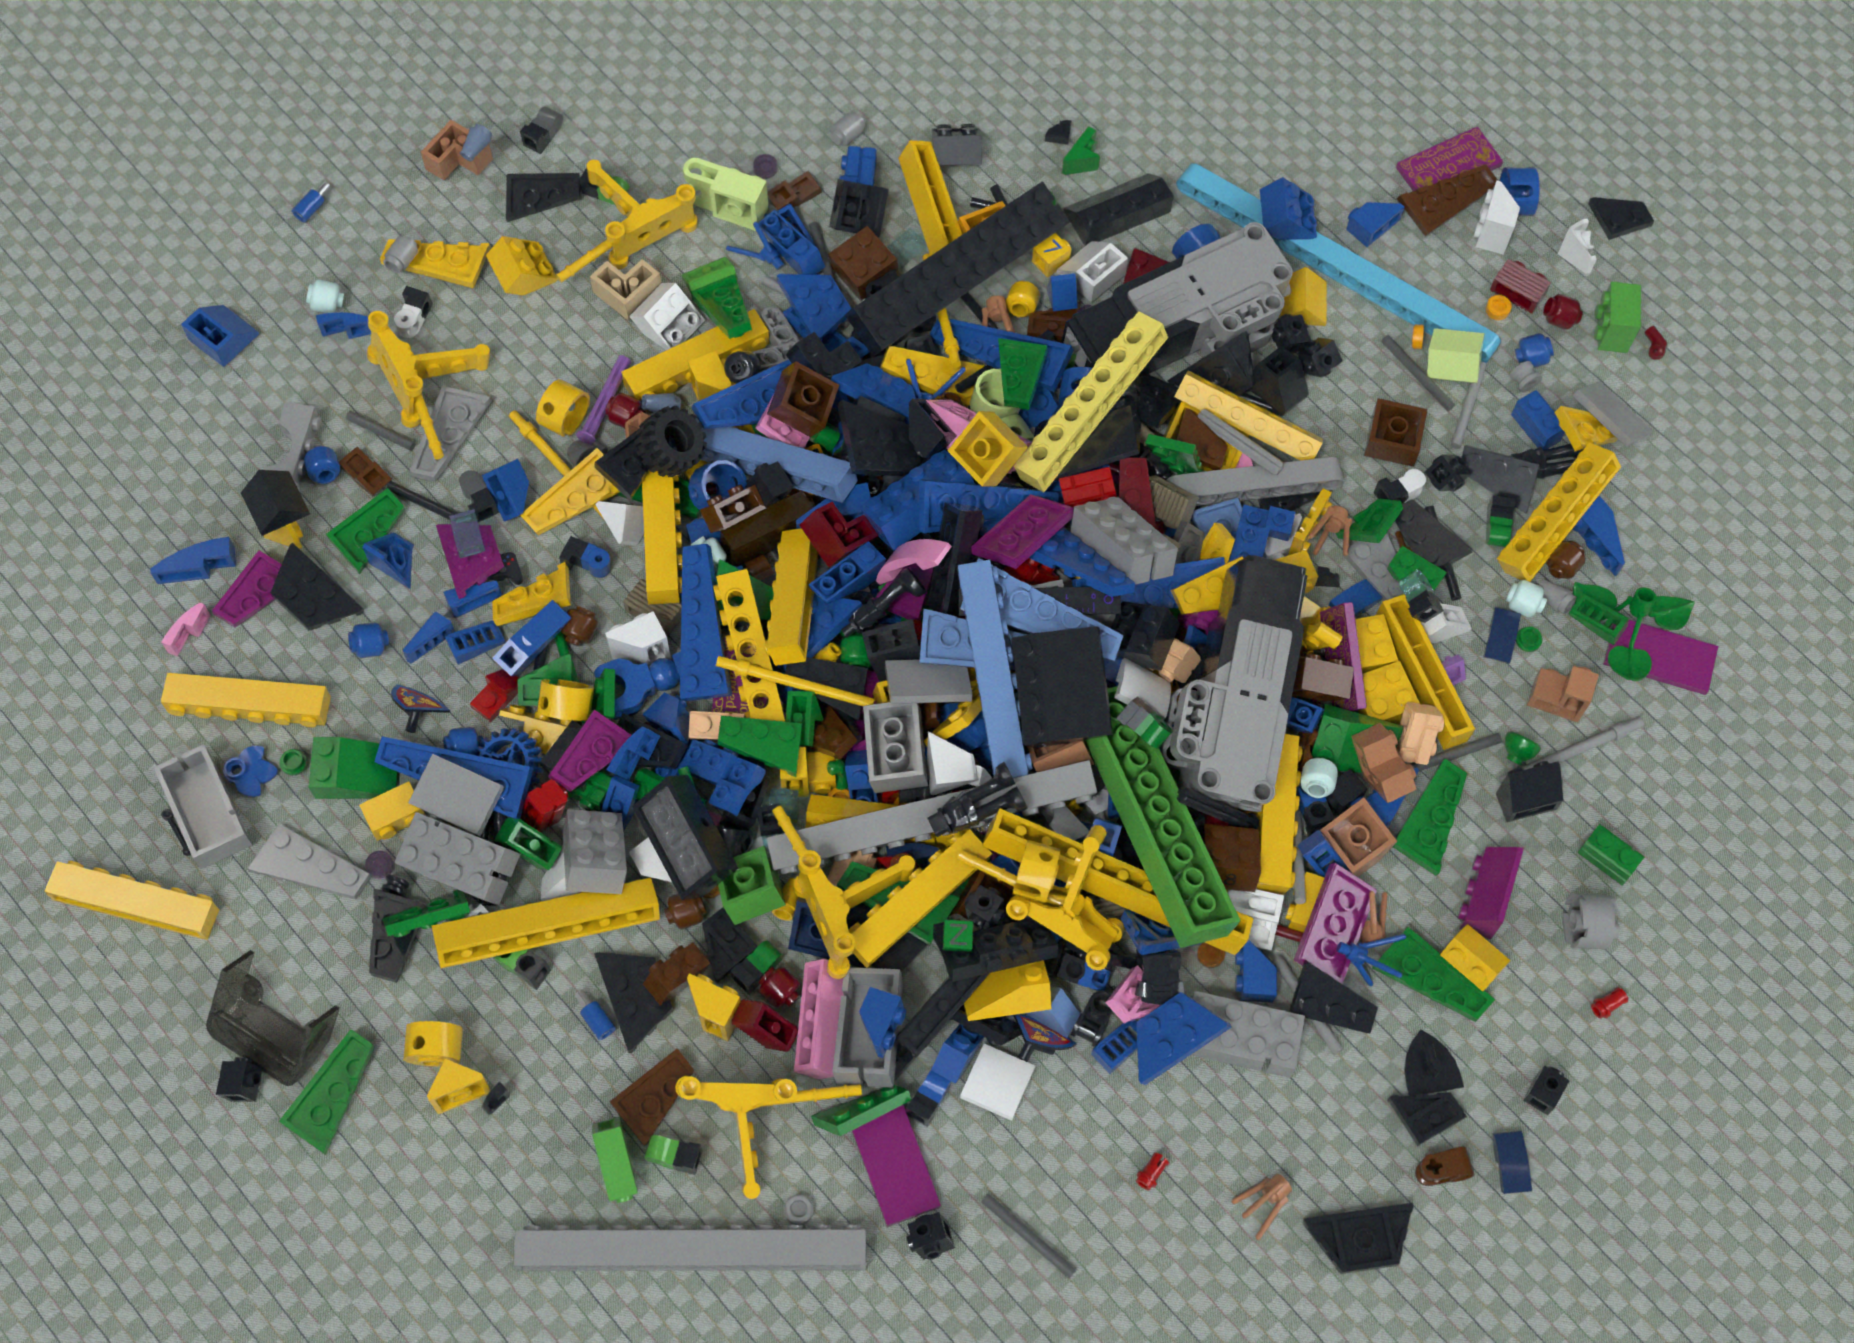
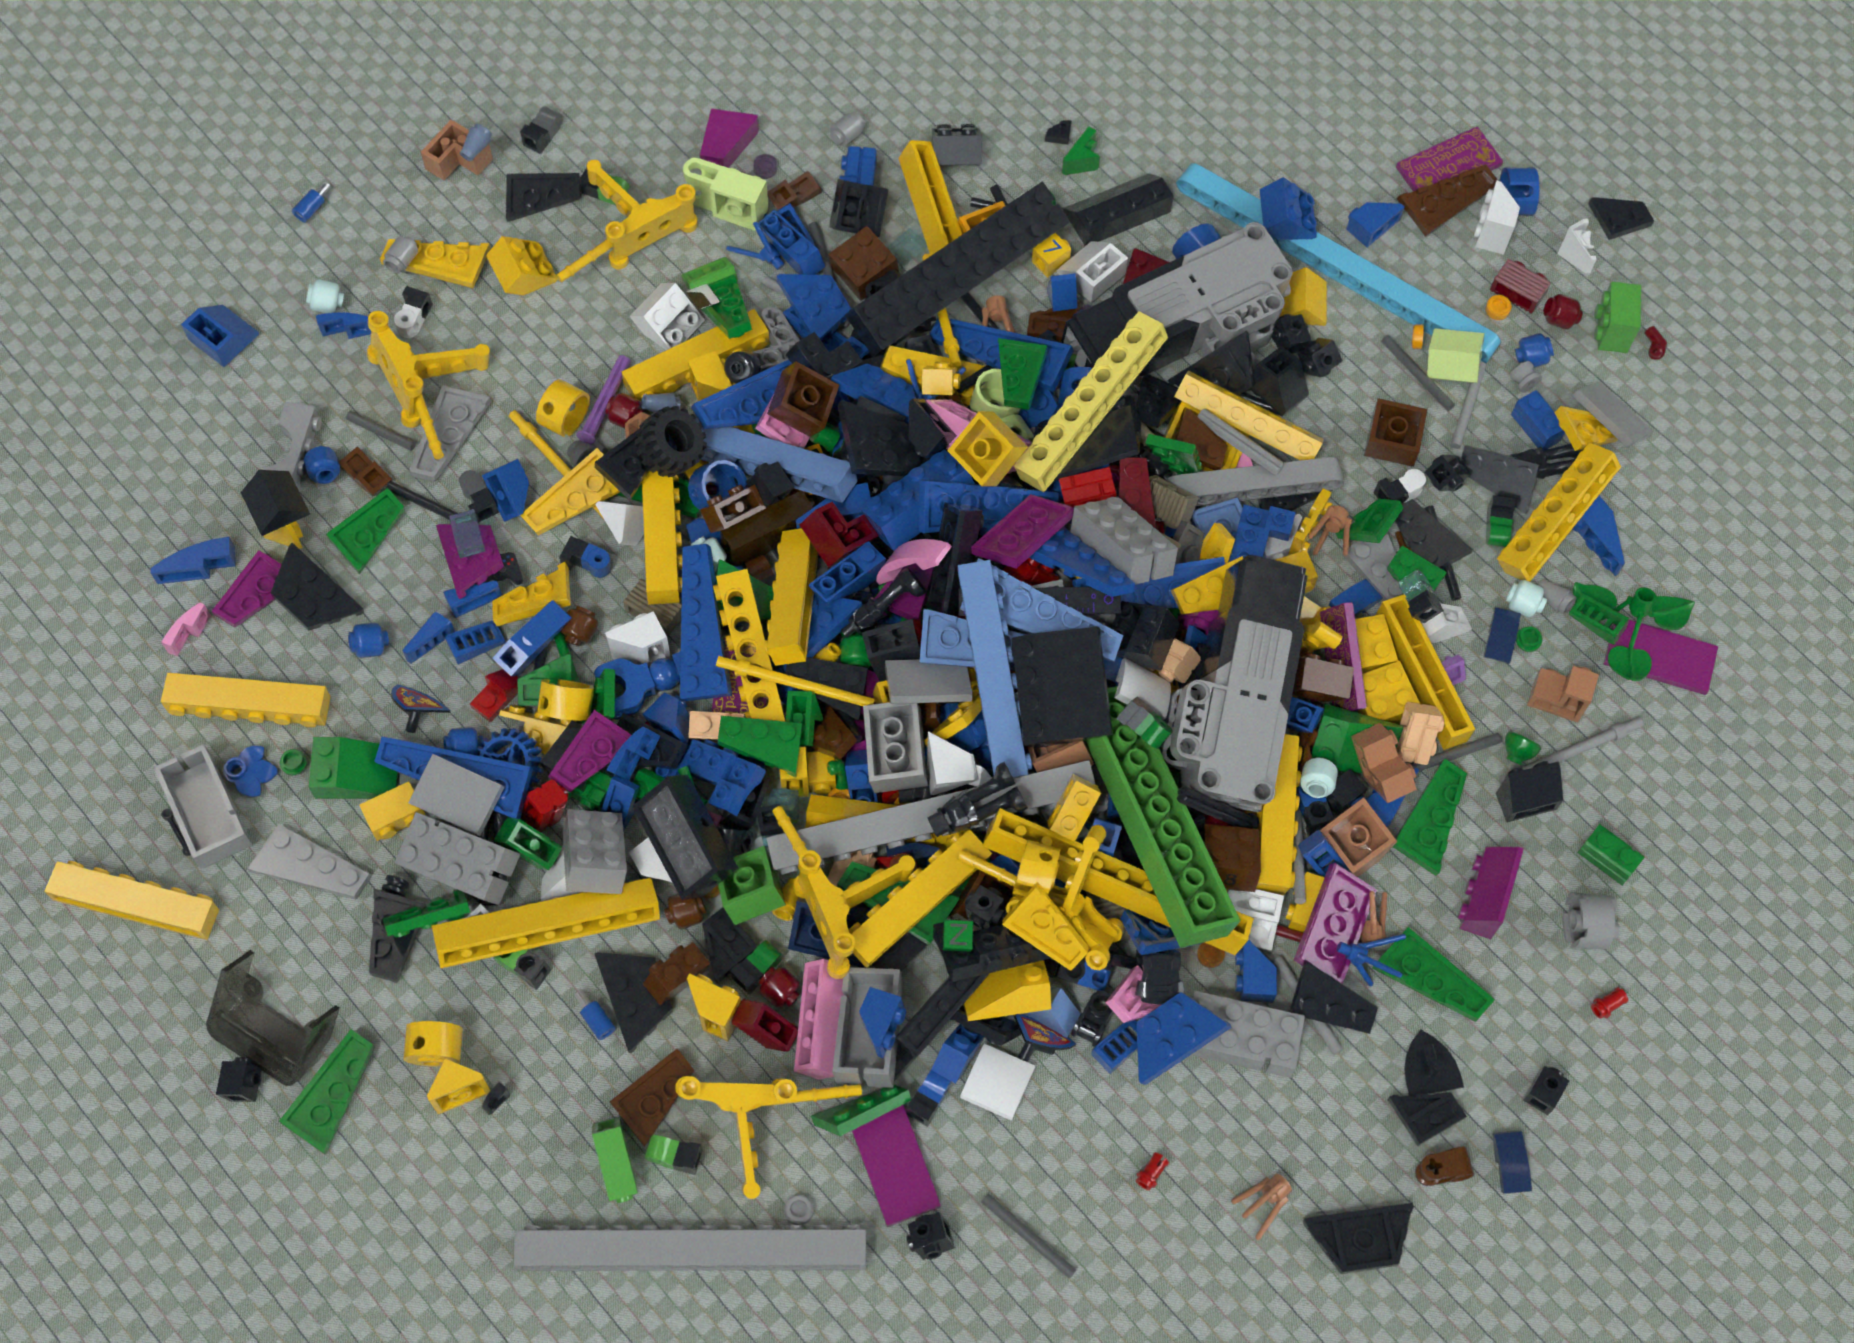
blue slope [362,532,414,589] -> none
clear purple tile [365,851,394,879] -> none
tan brick [590,259,661,320] -> none
yellow head [1006,281,1040,318] -> none
black tile [1315,566,1340,587] -> none
yellow brick [1440,924,1511,991] -> none
reddish brown head [1546,541,1586,579] -> none
none -> sticker [686,284,720,309]
none -> magenta slope [700,108,759,168]
none -> yellow brick [922,362,961,395]
none -> yellow wing [1002,882,1089,971]
none -> yellow brick [1047,774,1101,842]

